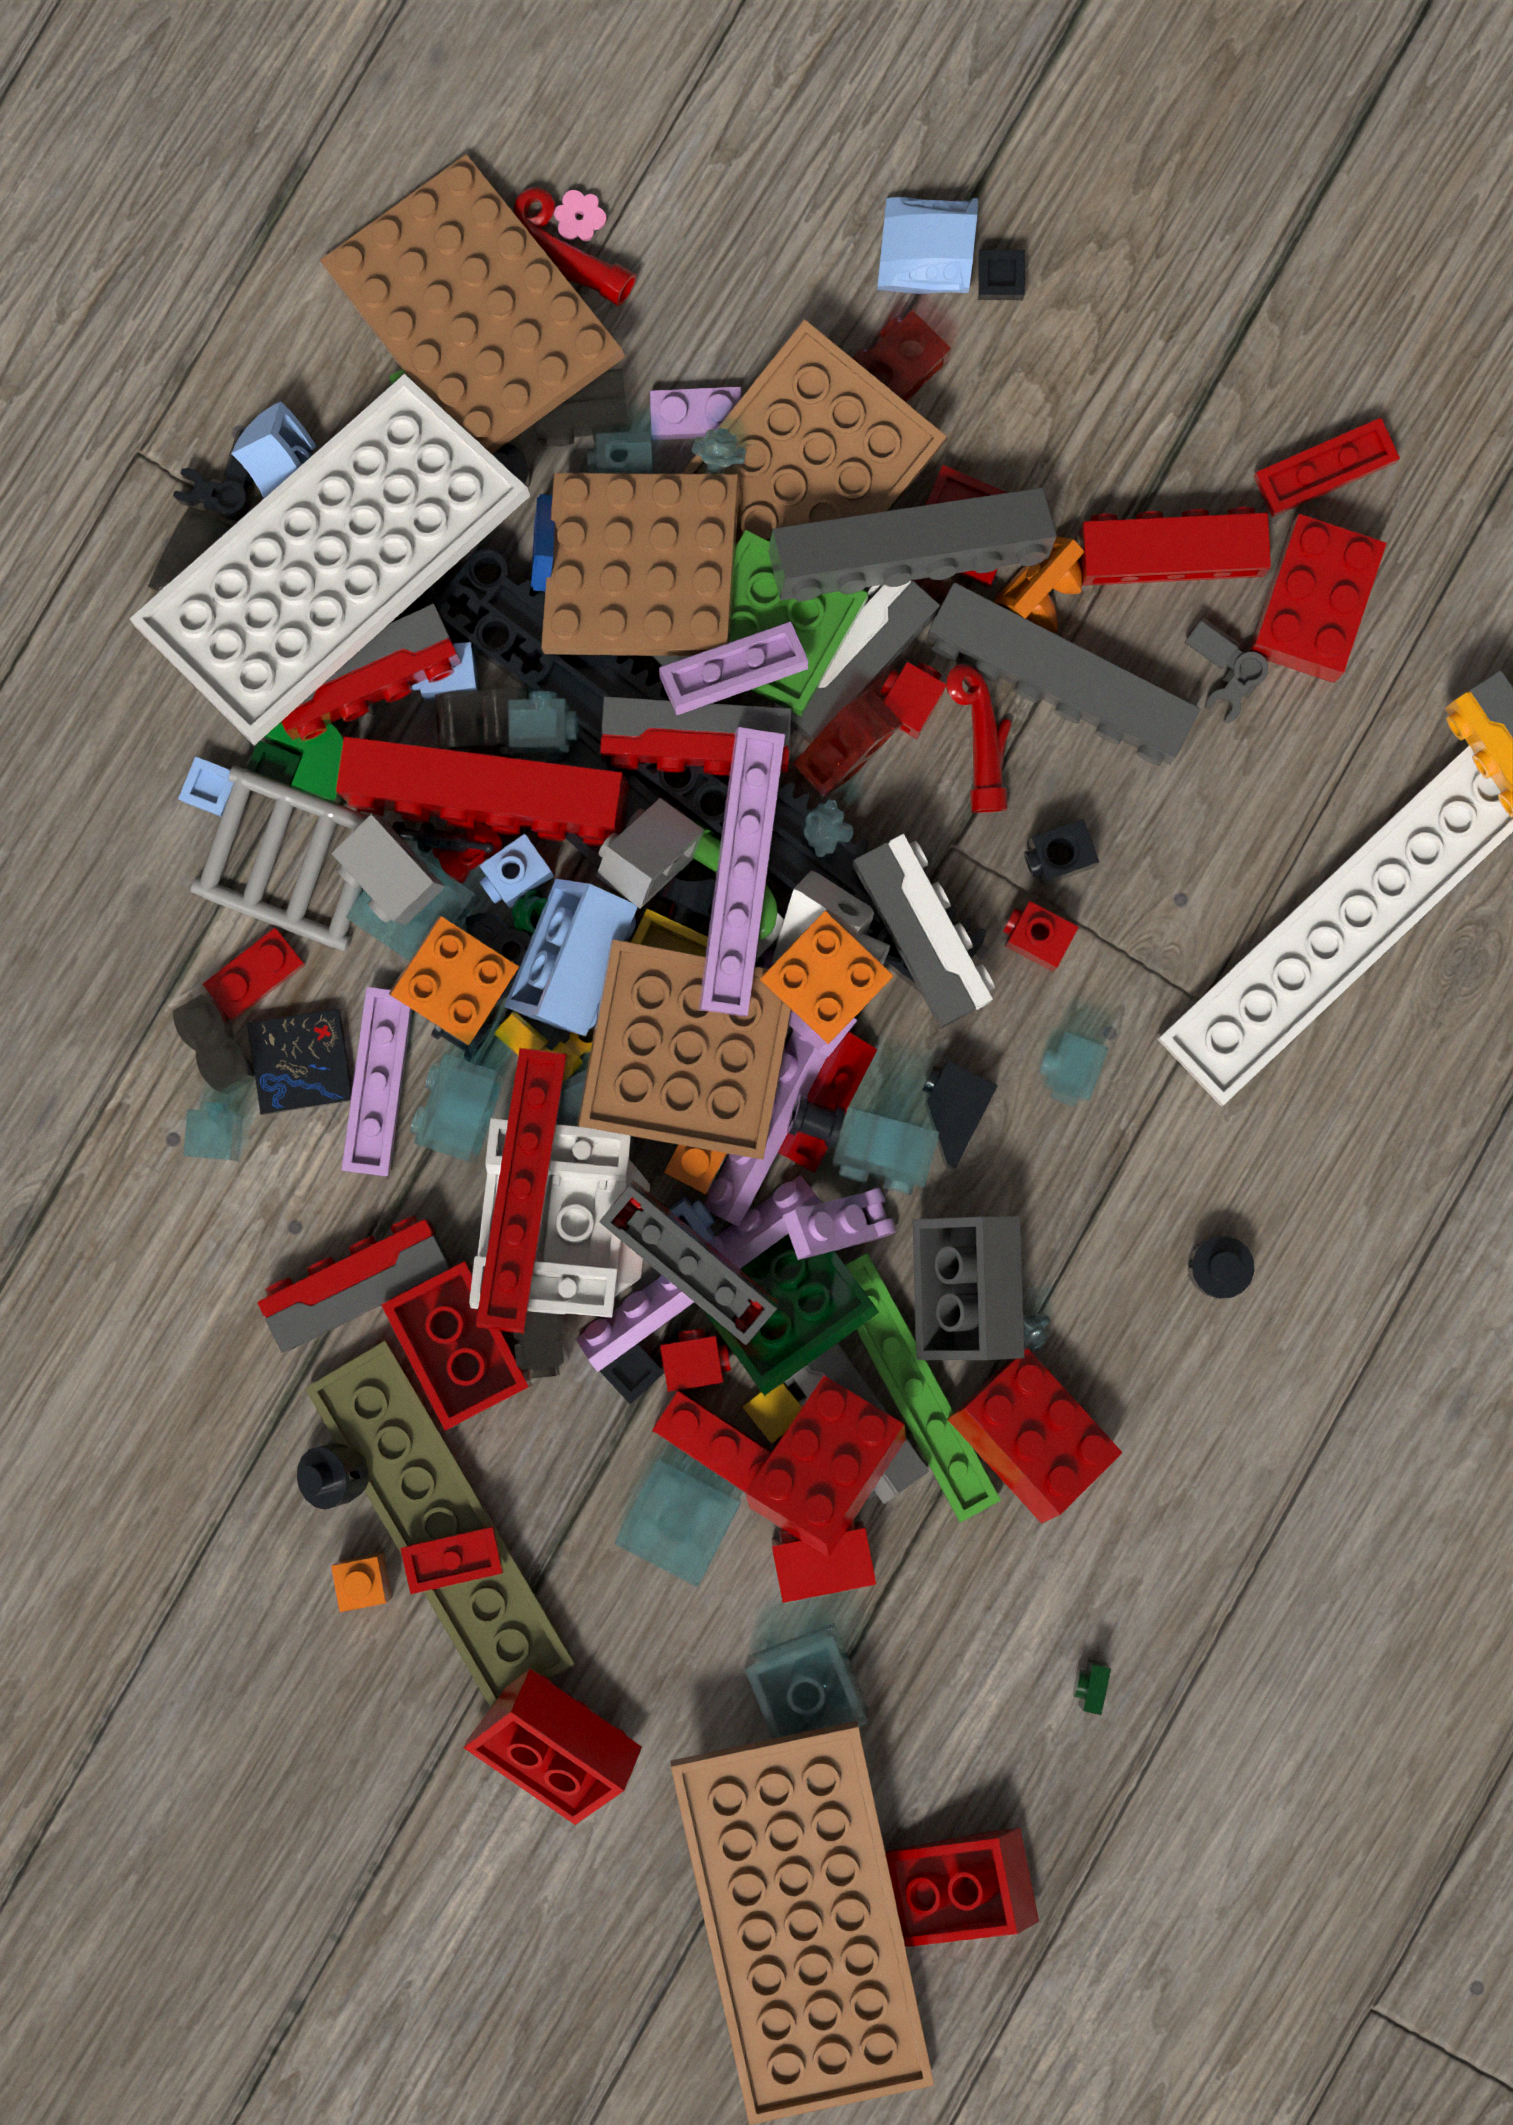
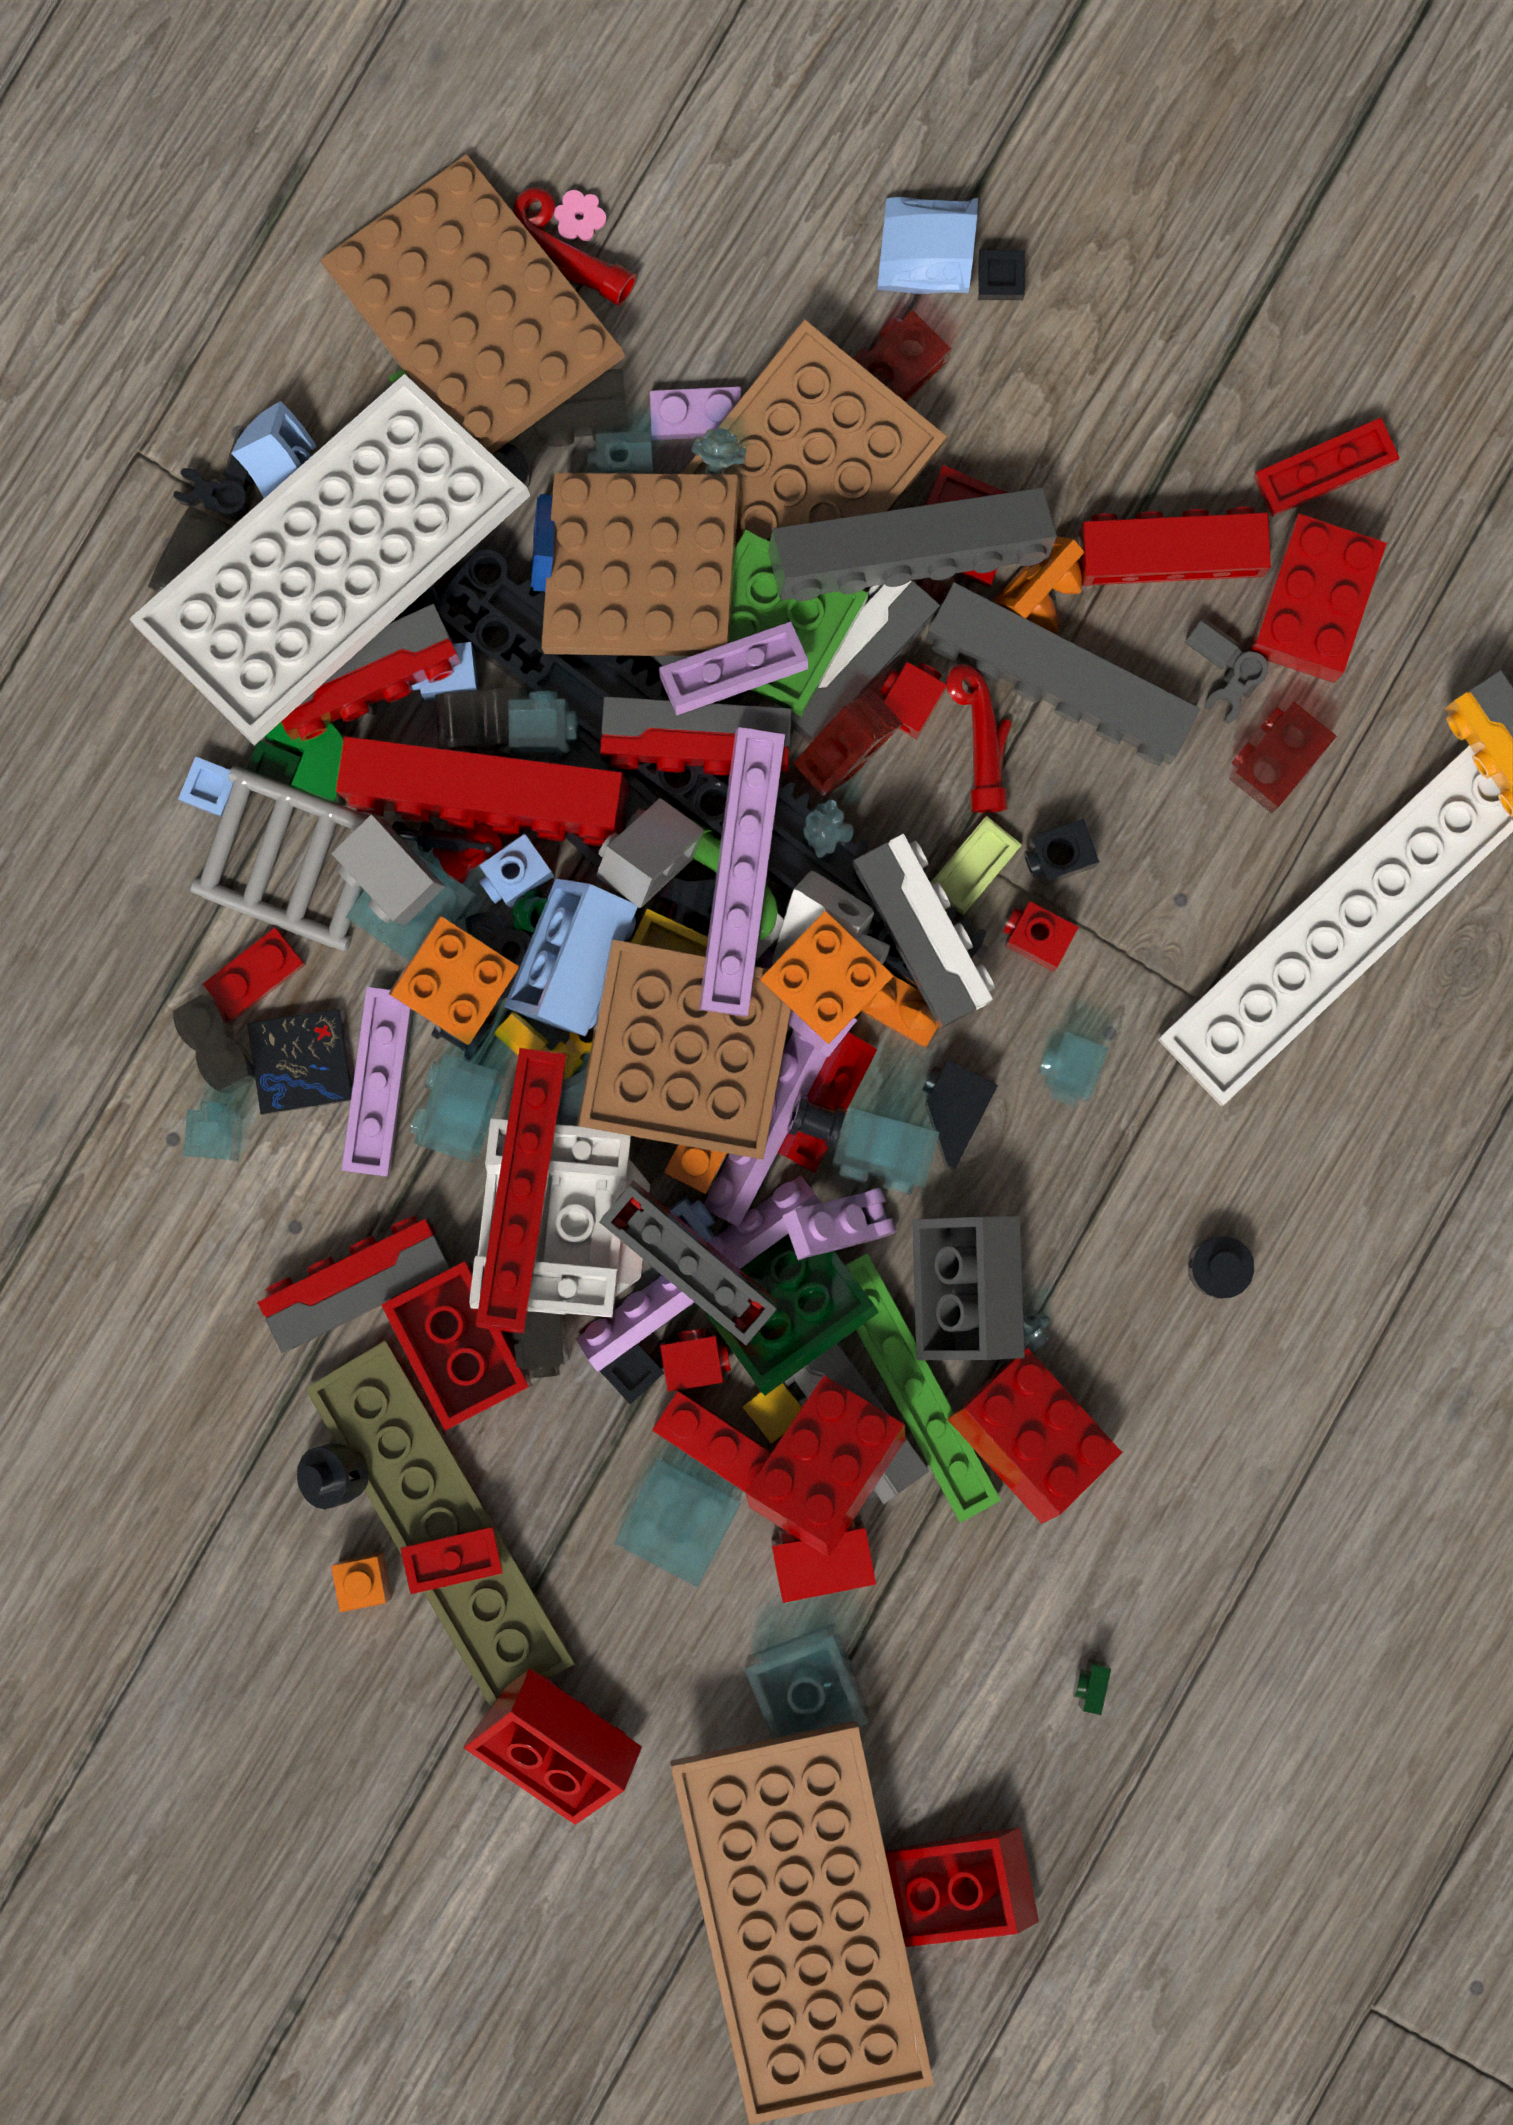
none -> orange tile [860,976,938,1048]
none -> yellowish green tile [931,816,1022,917]
none -> clear red brick [1229,702,1337,814]

